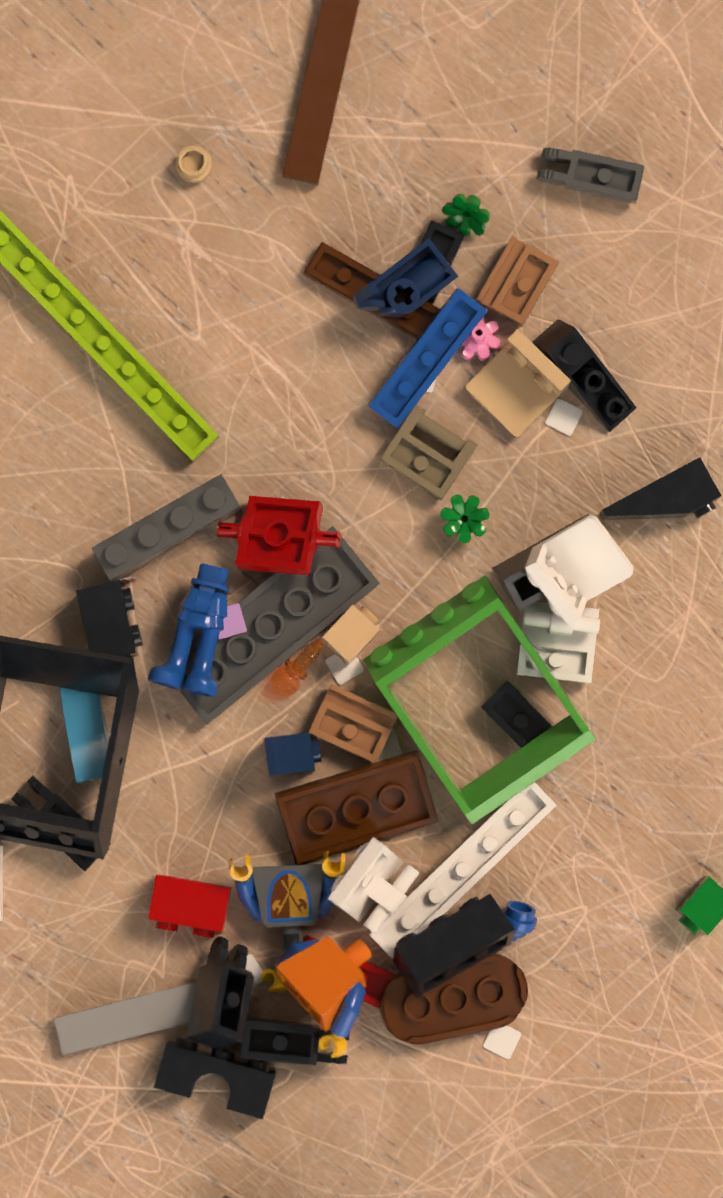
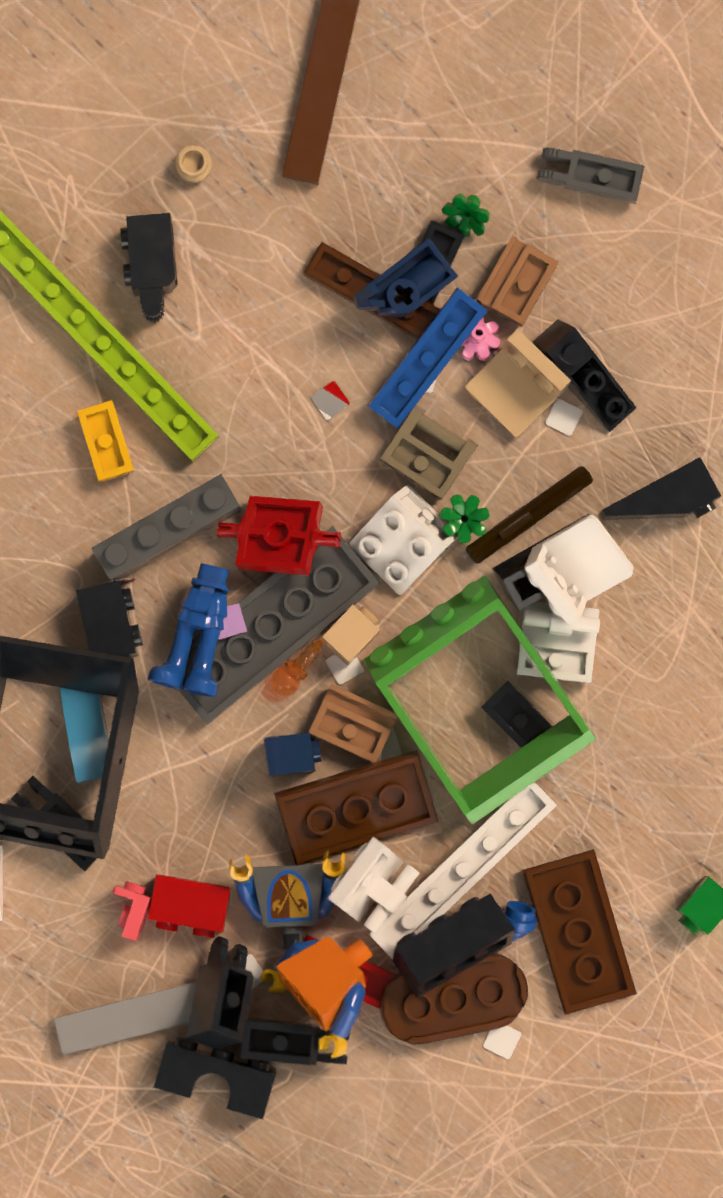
none -> yellow plate [77,400,135,483]
none -> coral bracket [112,881,152,941]
none -> black hinge [120,213,178,323]
none -> light grey sticker [311,381,350,420]
none -> white bracket [349,484,458,595]
none -> dark brown axle [466,466,593,564]
none -> reddish brown tile [522,849,637,1015]

